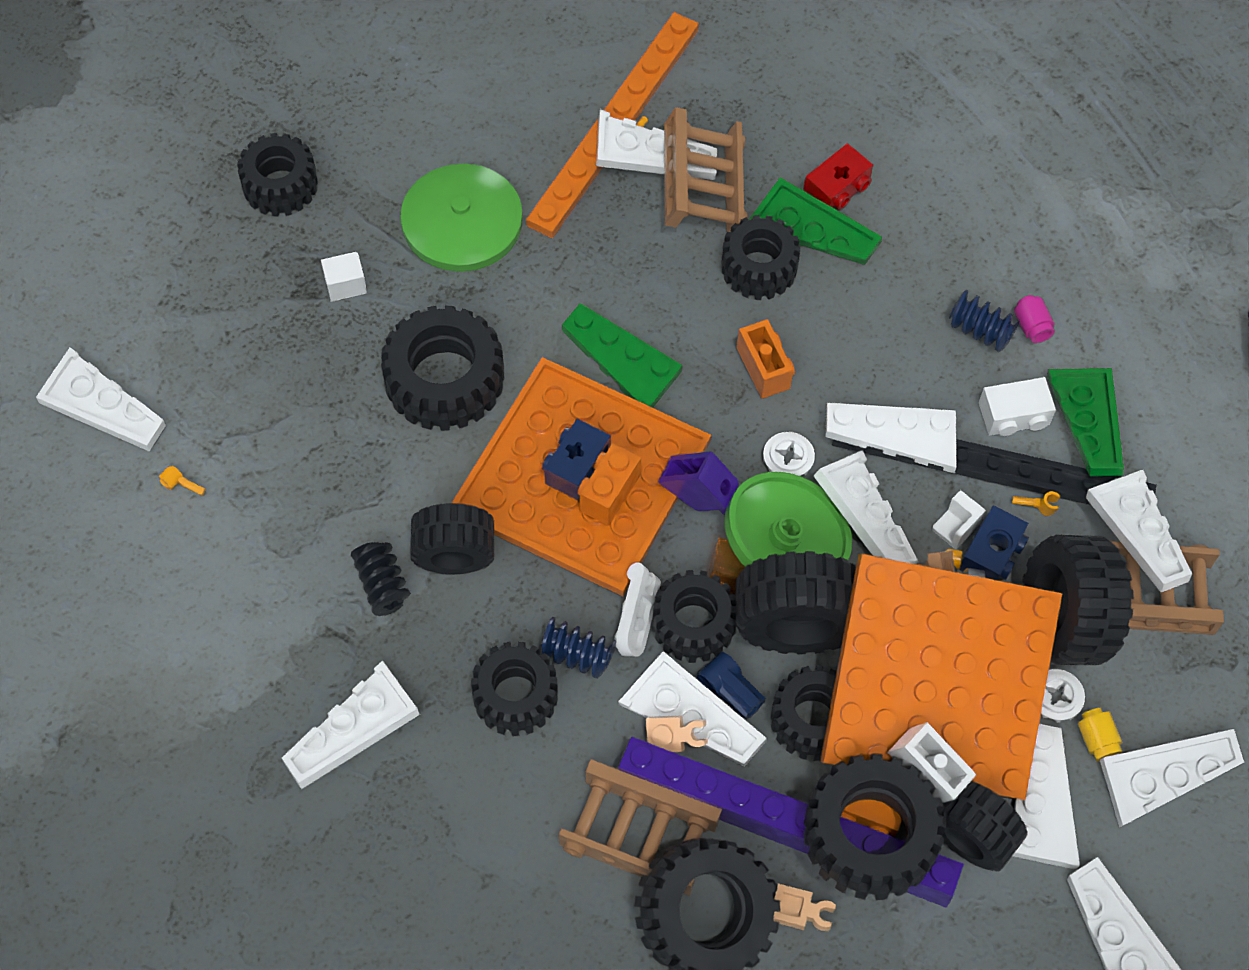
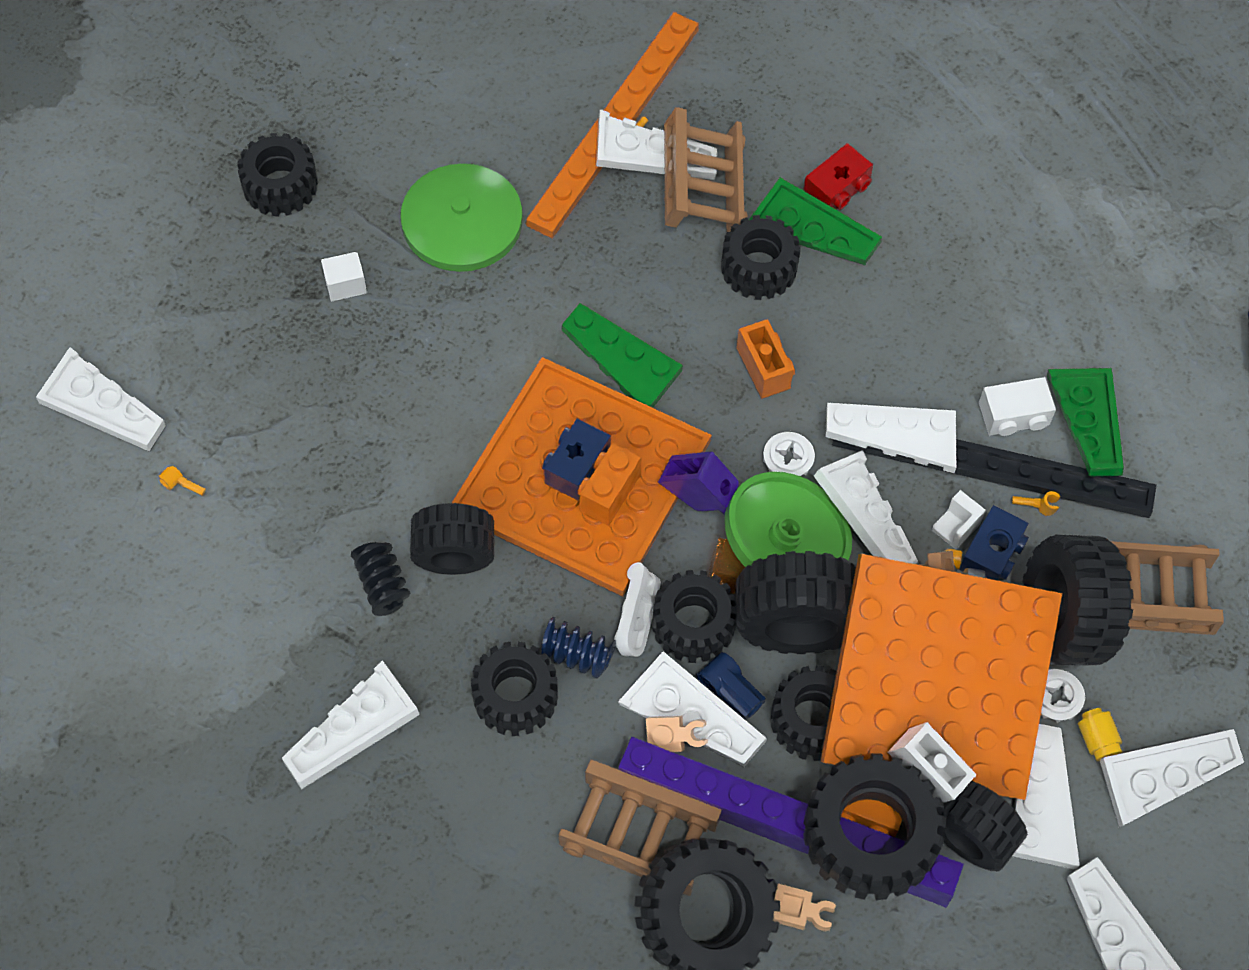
black tyre [381,305,504,431] -> none
dark blue piece [949,290,1020,352] -> none
dark pink brick [1014,295,1055,343] -> none
white wing [1086,470,1192,592] -> none

